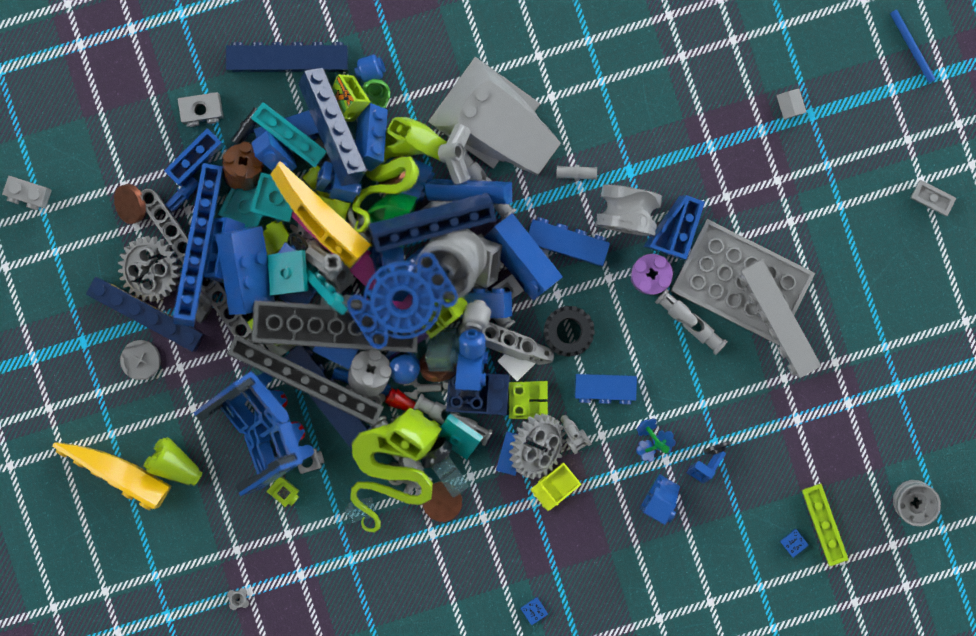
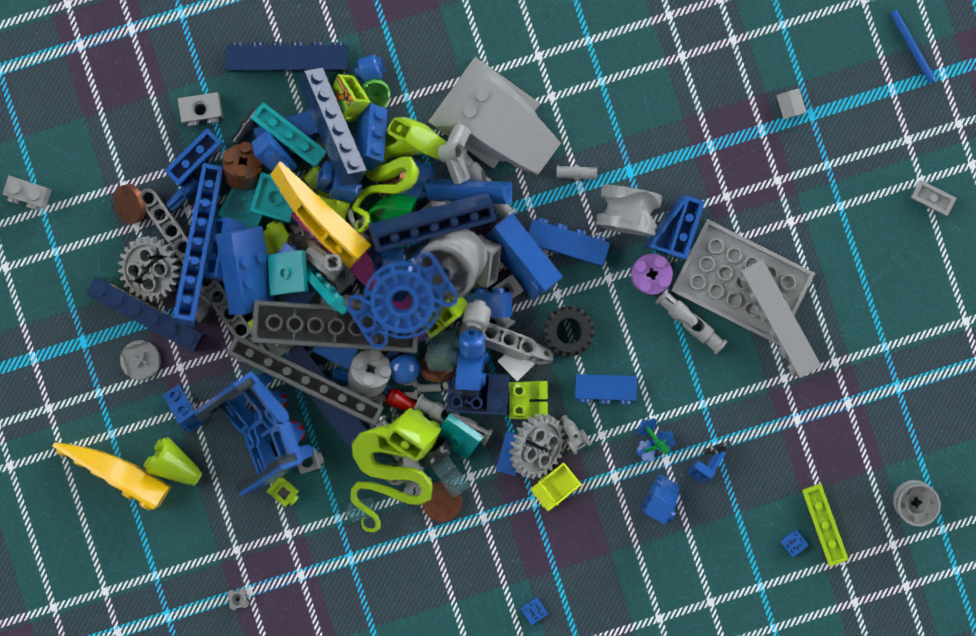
none -> blue bracket [163,385,205,434]

